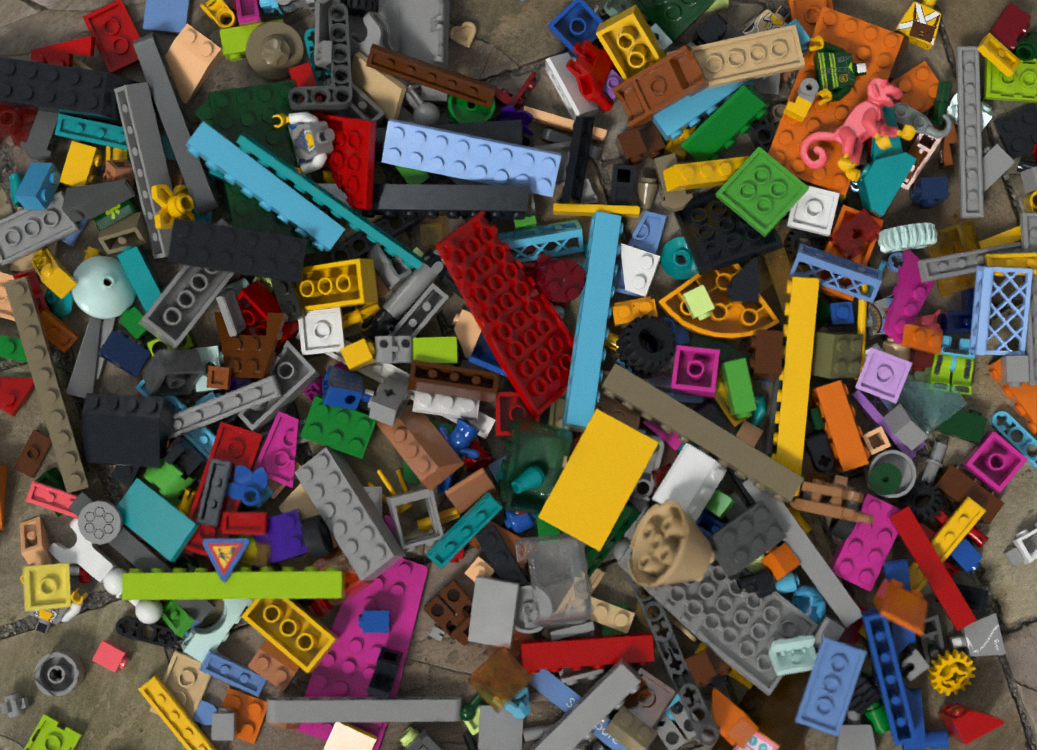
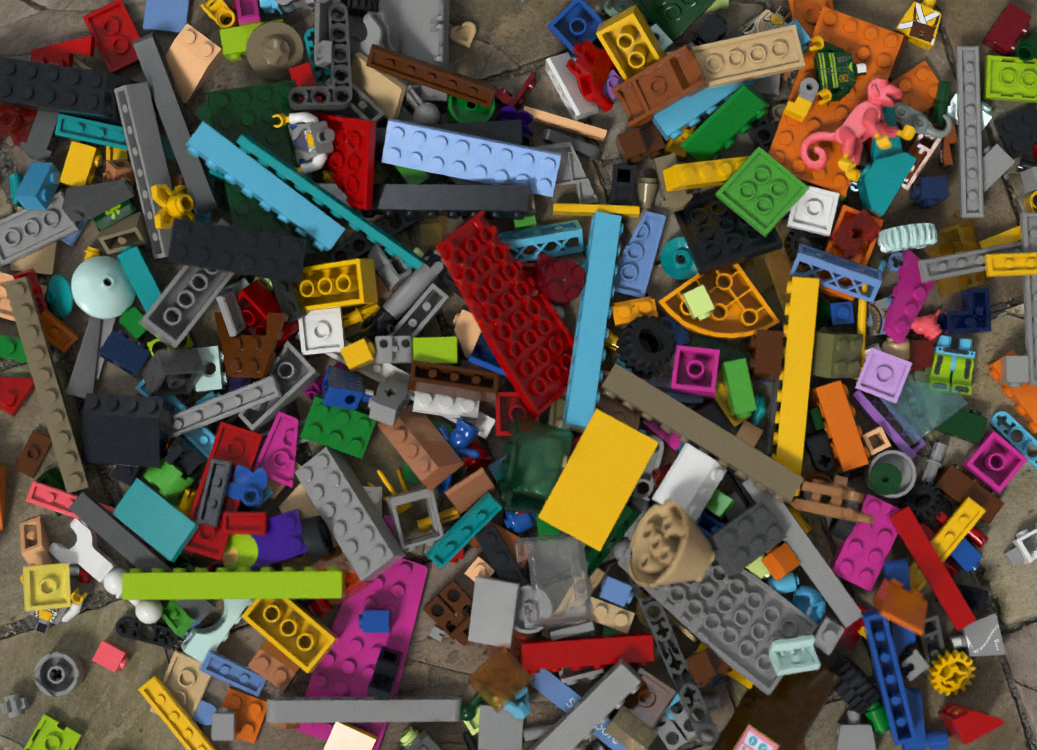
yellow slope [31,247,77,299] -> none
light grey tile [78,500,123,545] -> none
piece [202,539,250,582] -> none
dark orange plate [207,366,232,390] -> none
clear yellow tile [238,542,271,567] -> none
teal cone [512,466,545,494] -> none
black plate [562,116,595,204] -> none
white wing [620,243,661,297] -> none
orange slope [712,688,759,748] -> none
black slope [726,257,759,304] -> none
black piece [736,567,776,599] -> none
medium blue tile [795,636,867,737] -> none
light grey slope [884,403,929,451] -> none
orange plate [902,324,943,354] -> none
light blue fence [969,265,1033,356] -> none
yellow plate [977,33,1021,77] -> none
none -> medium blue brick [598,575,634,607]

